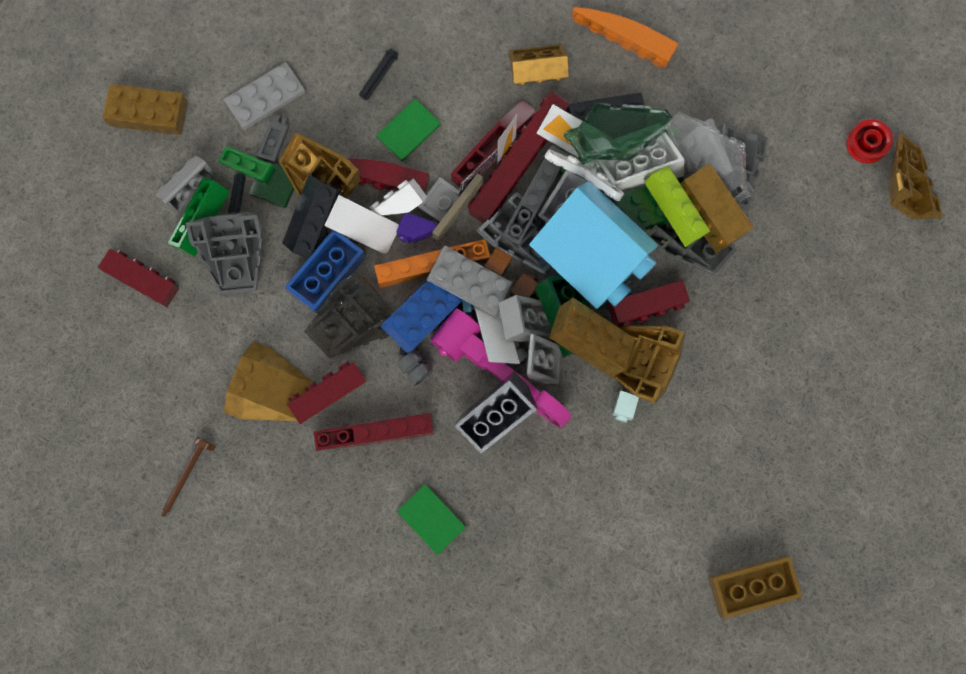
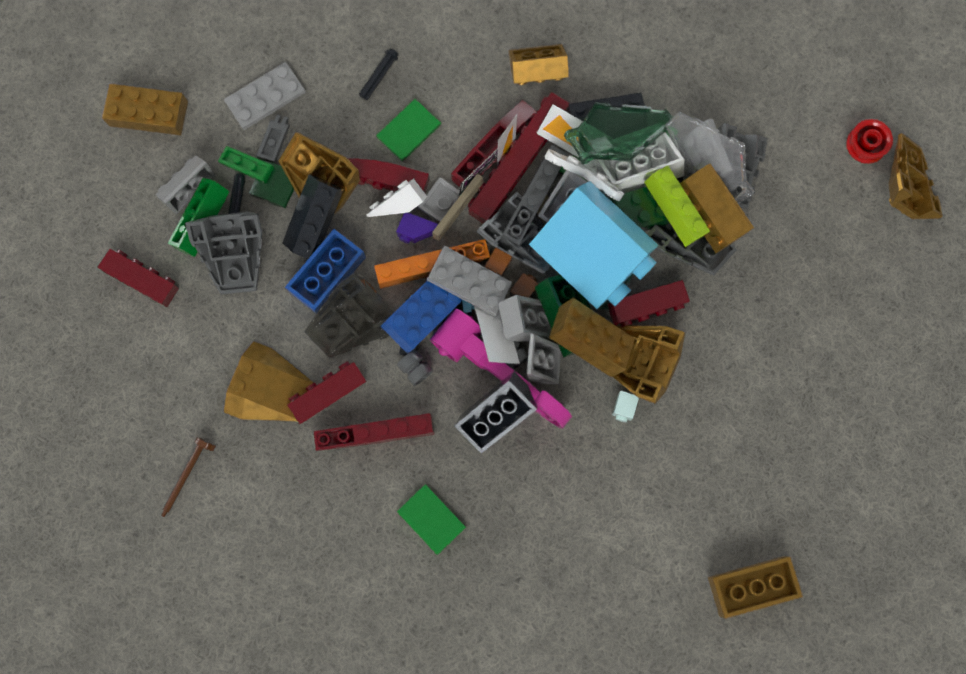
white sticker [325,195,399,254] -> none
orange slope [571,7,679,68] -> none

